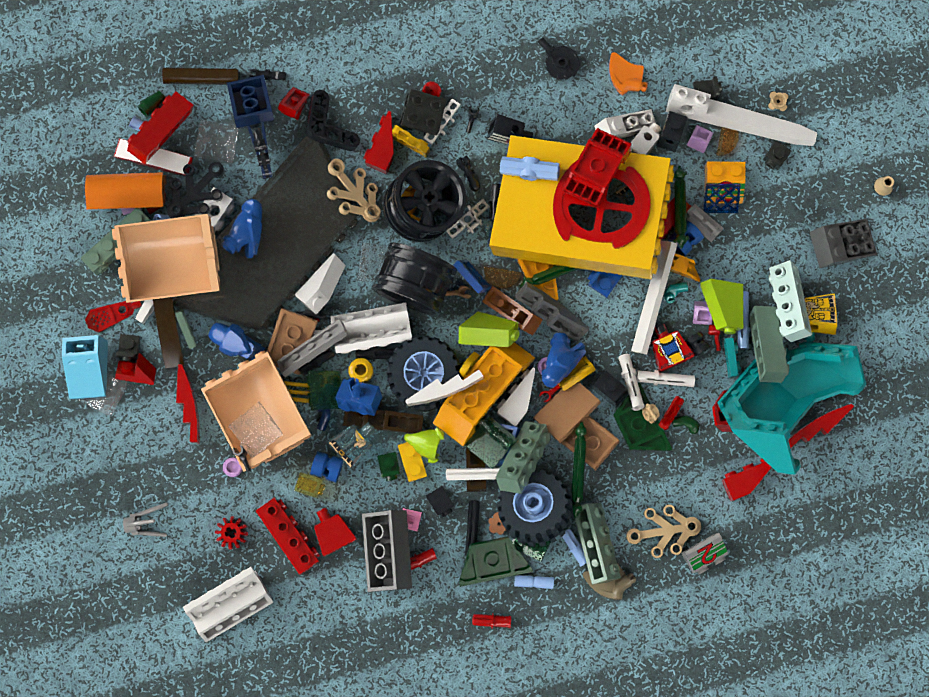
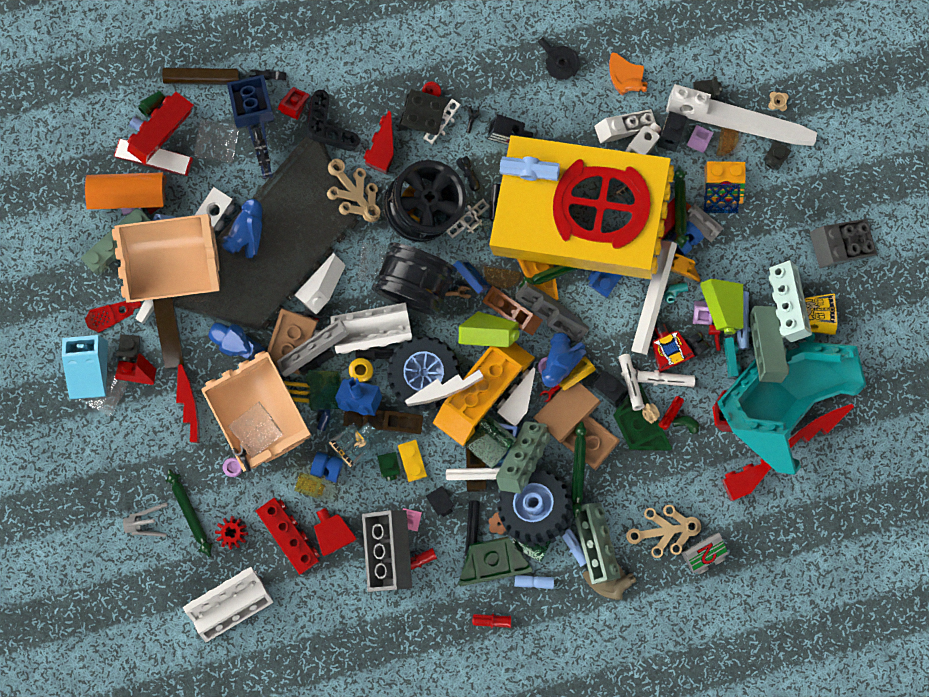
black plant [167,162,225,218] -> none
sand green tile [175,308,197,349] -> none
yellow wing [392,125,430,157] -> none
lime hat [404,428,445,464] -> none
yellow tile [459,352,480,378] -> none
red plate [563,128,632,208] -> none
tan cone [874,176,894,196] -> none
none -> dark green wheel [165,469,214,557]

